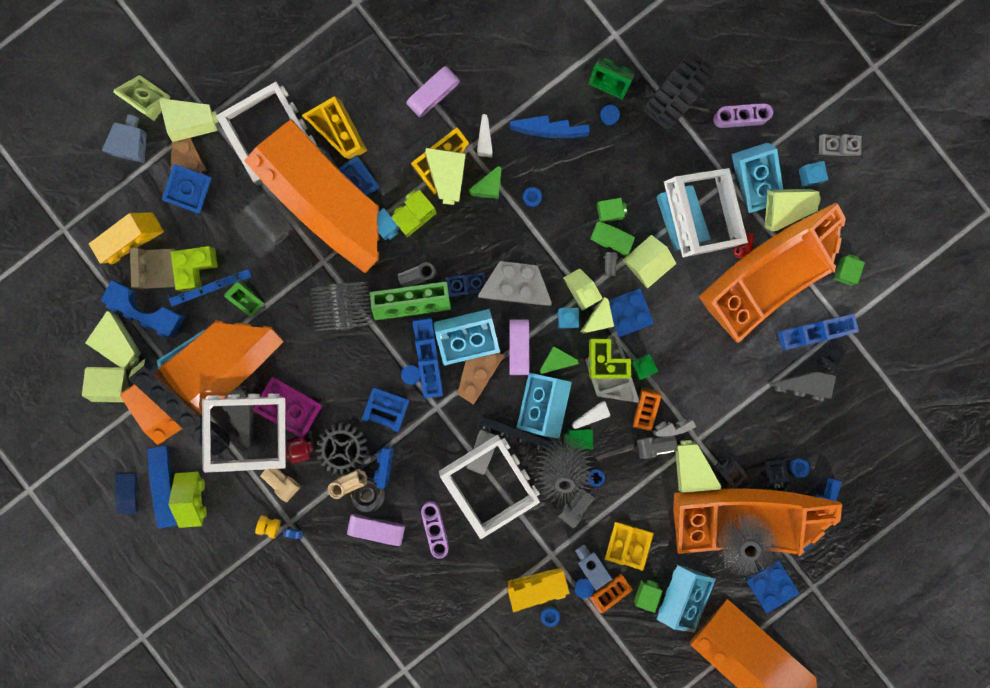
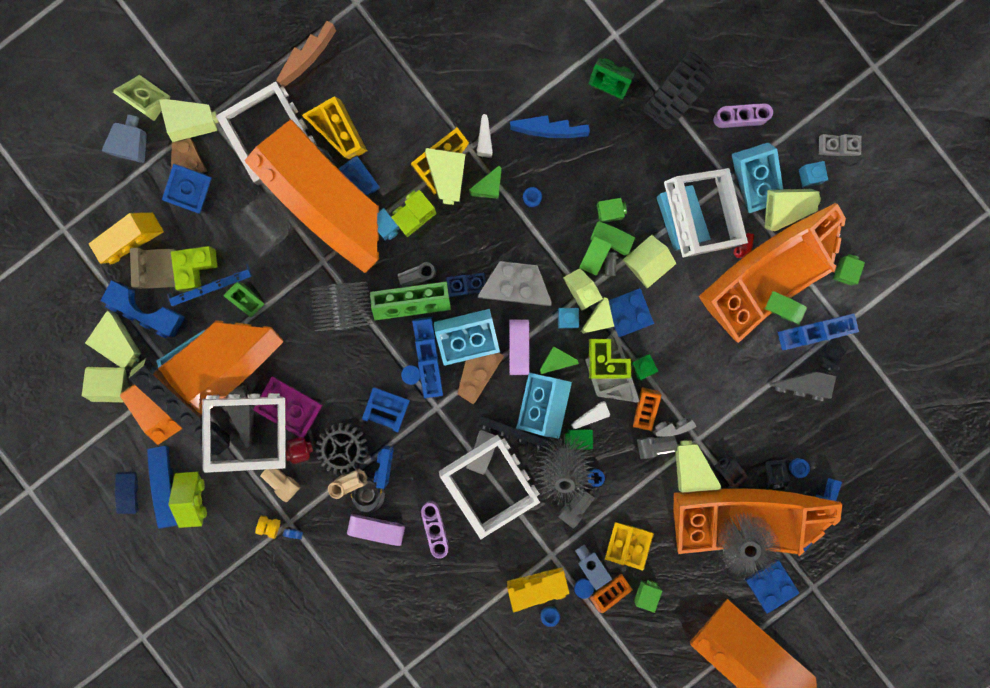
lavender beam [406,66,460,118] -> none
blue tile [600,105,620,125] -> none
medium azure slope [657,565,716,632] -> none
none -> nougat slope [276,21,336,87]
none -> bright green slope [579,234,613,275]
none -> bright green slope [764,291,807,325]

